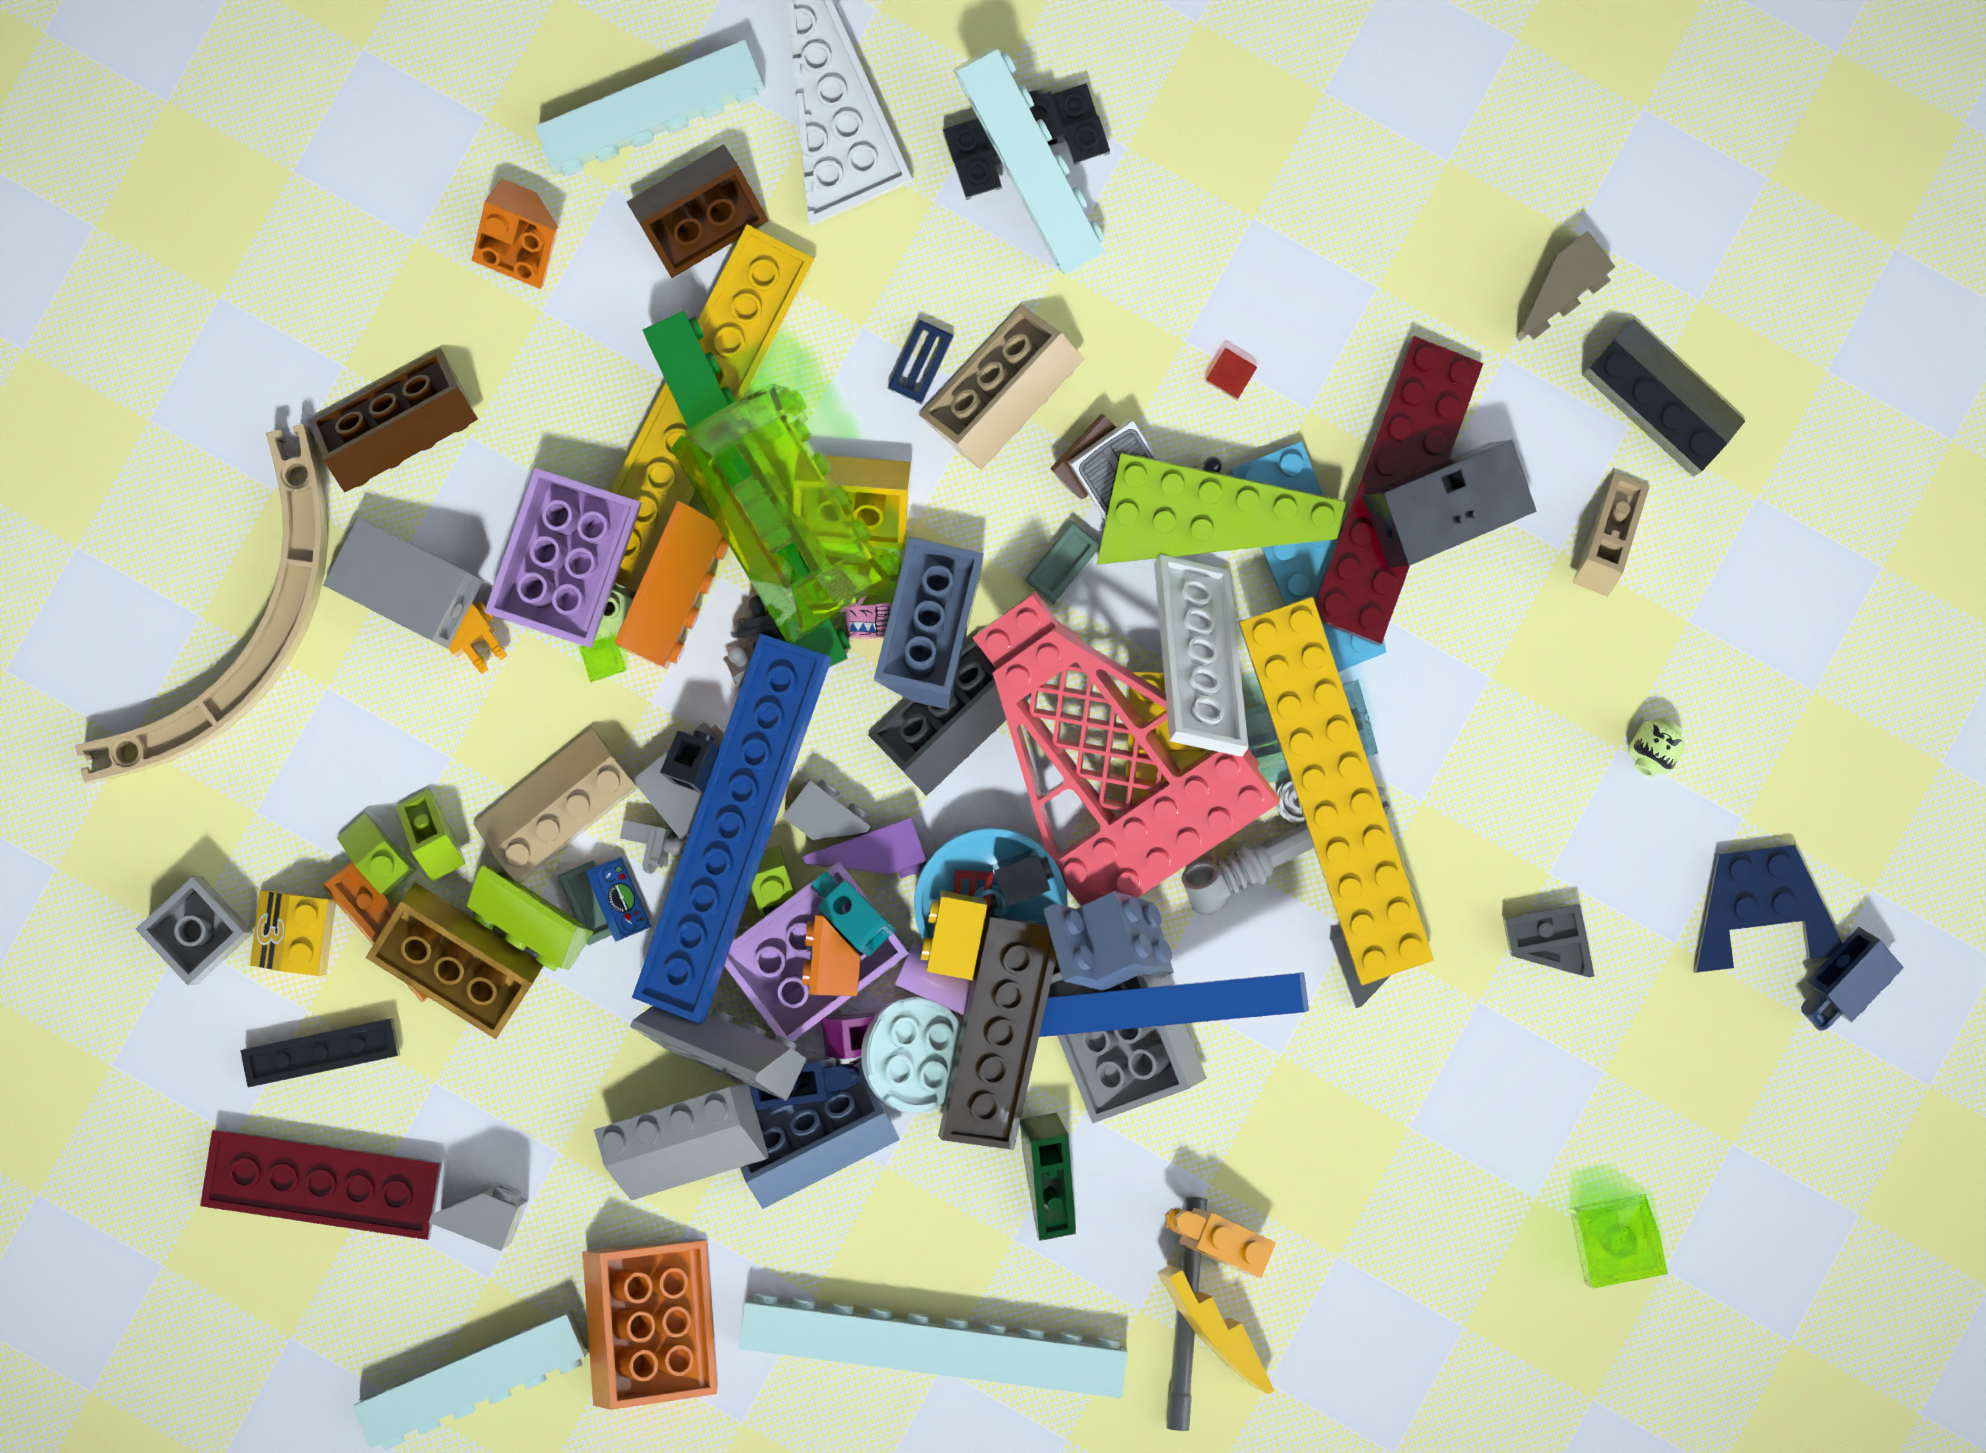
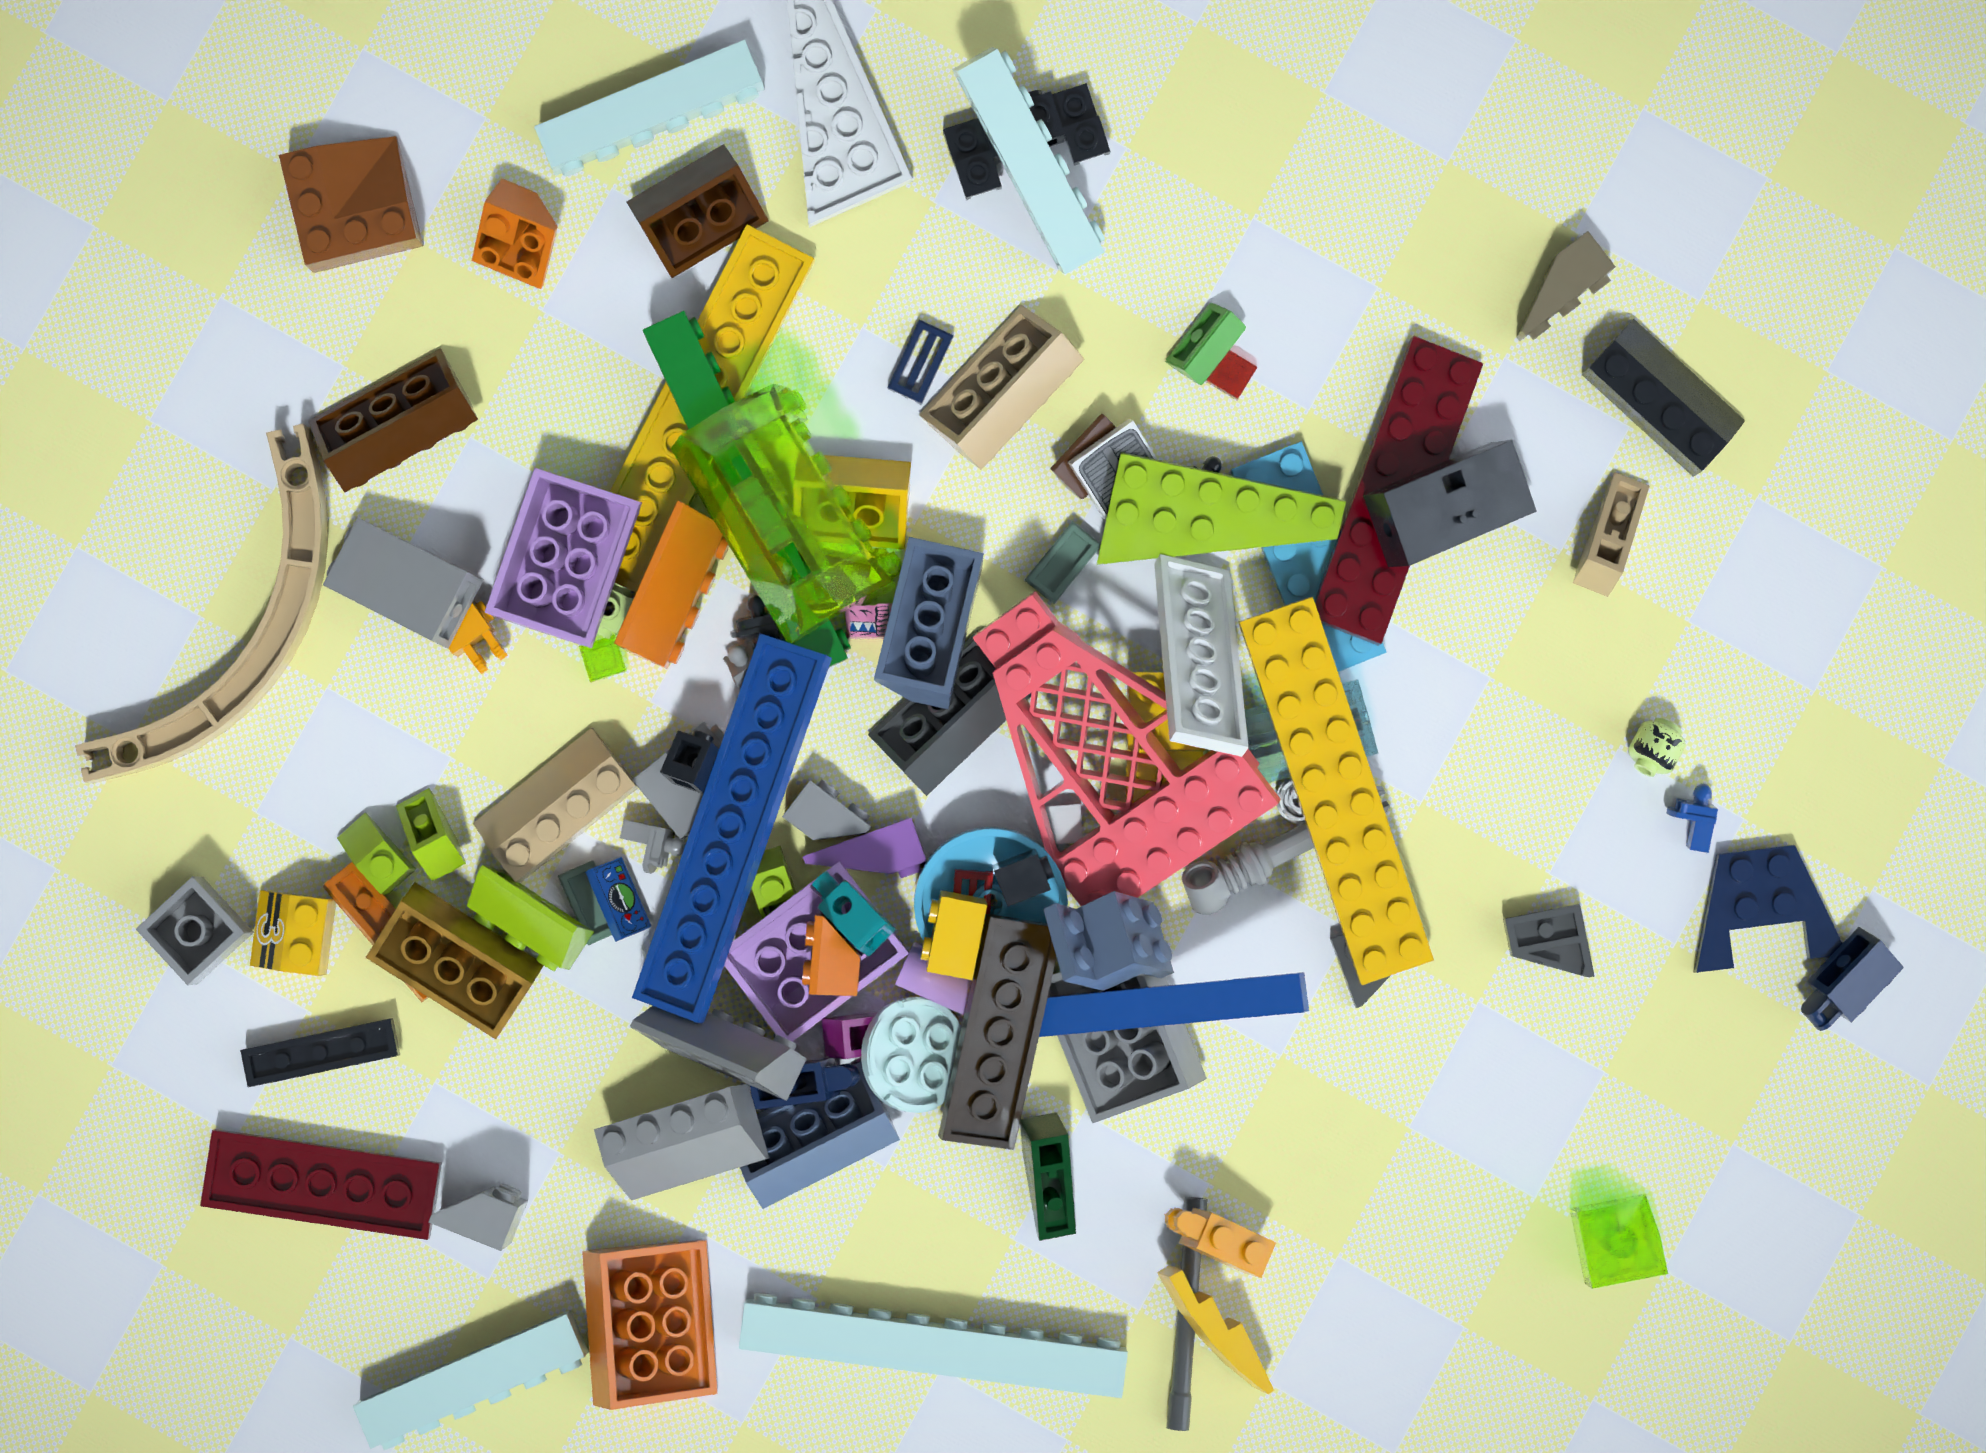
none -> dark orange slope [279,136,423,273]
none -> white tile [1045,804,1083,844]
none -> bright green slope [1165,302,1246,385]
none -> blue piece [1666,784,1718,853]

